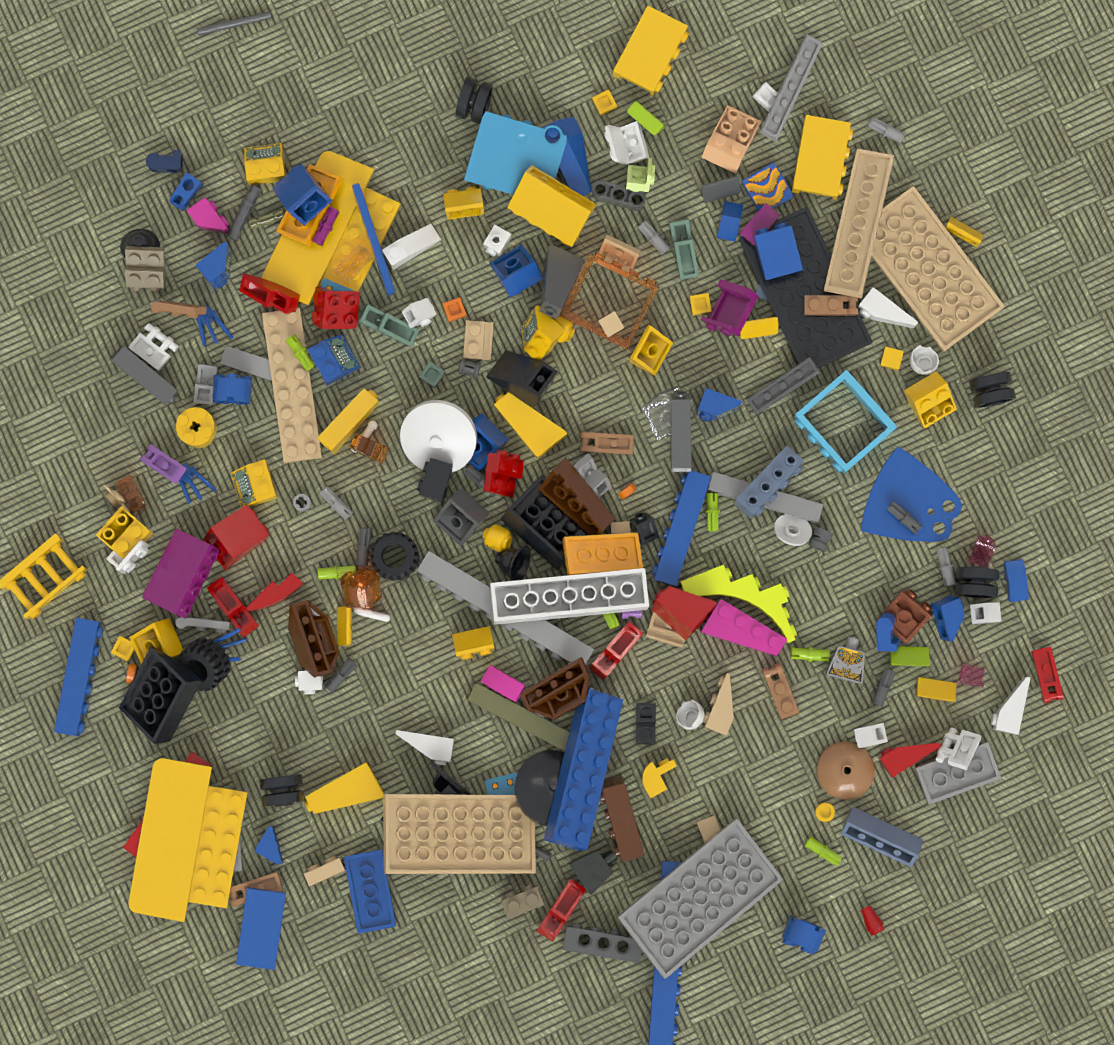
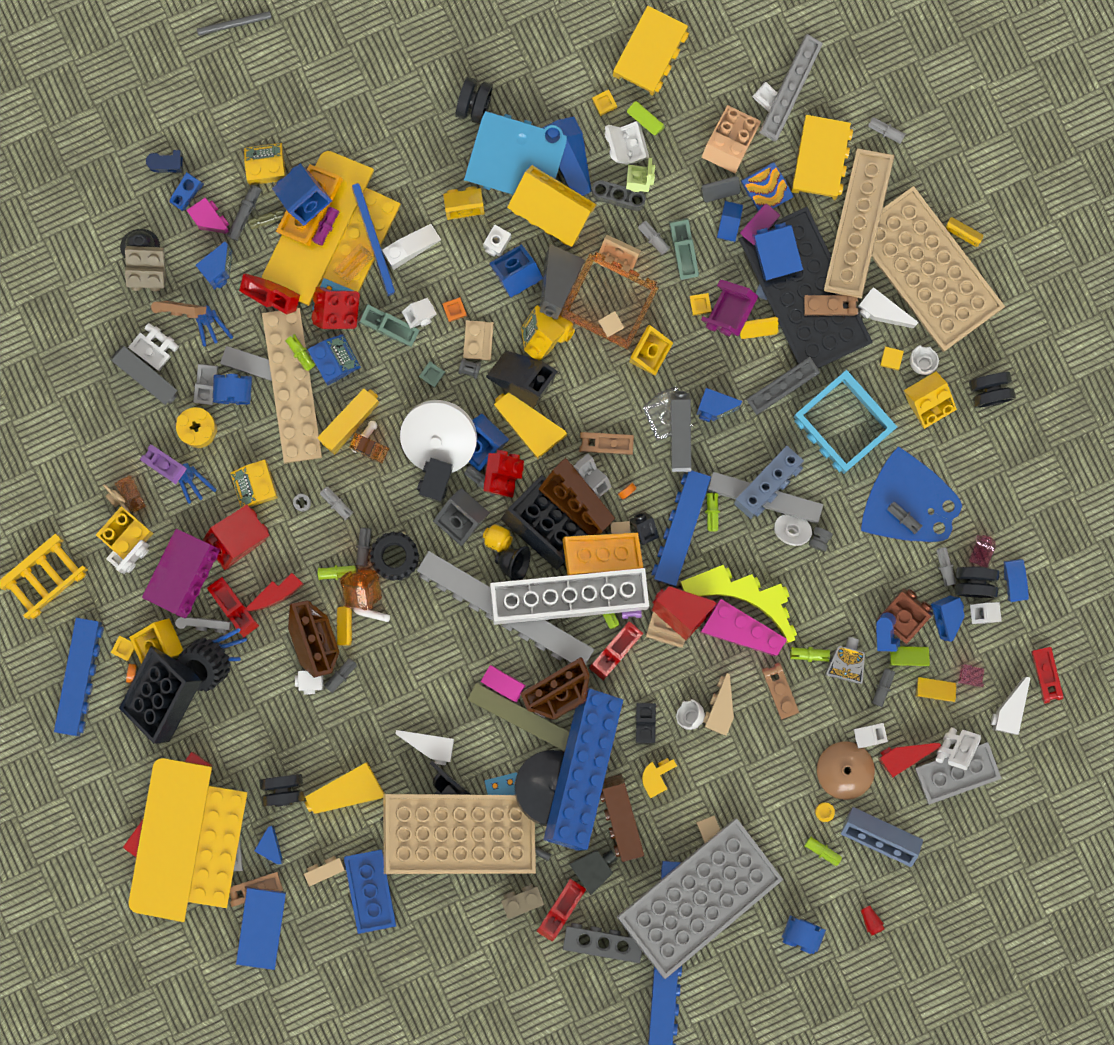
yellow slope [452,626,495,660] -> none

